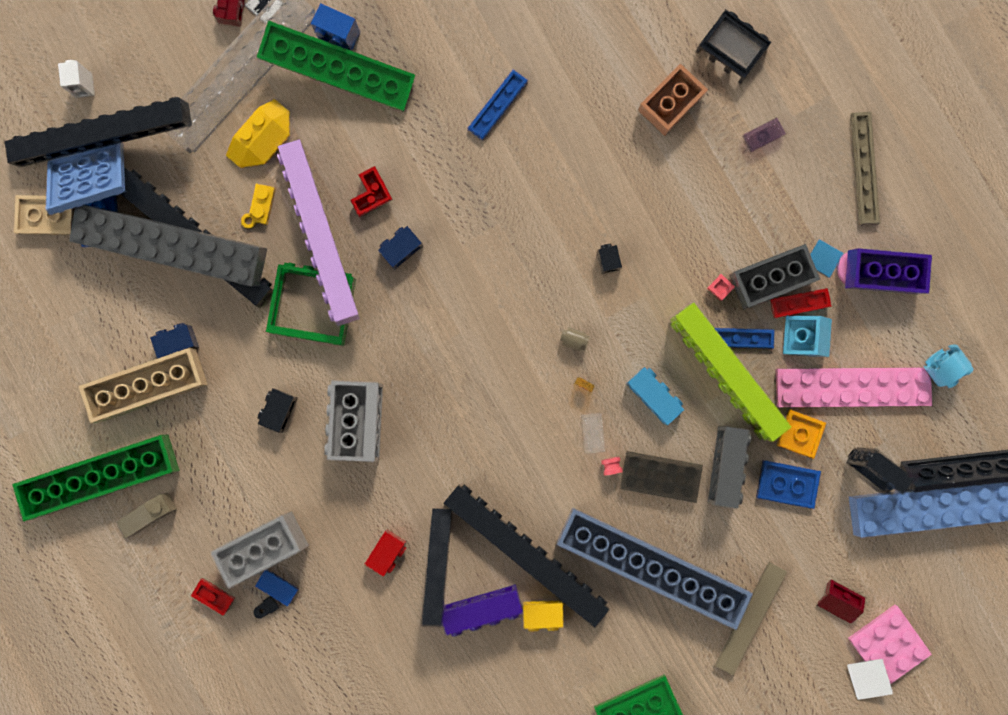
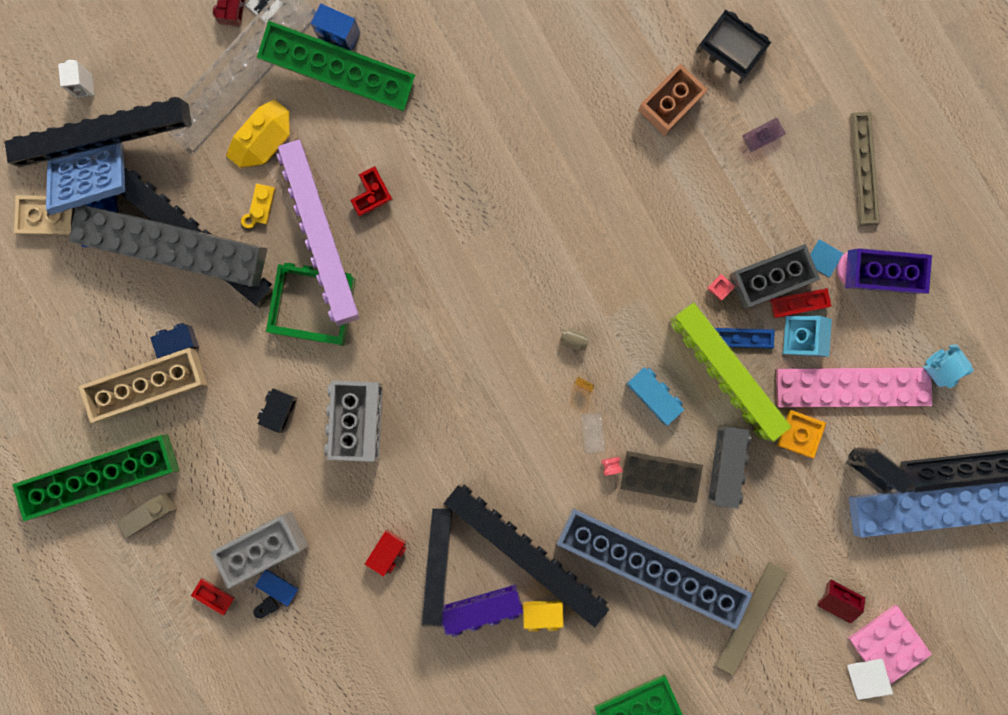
dark blue brick [378,226,423,270] -> none
blue tile [468,69,528,141] -> none
black brick [597,243,622,274] -> none
blue tile [756,460,821,509] -> none

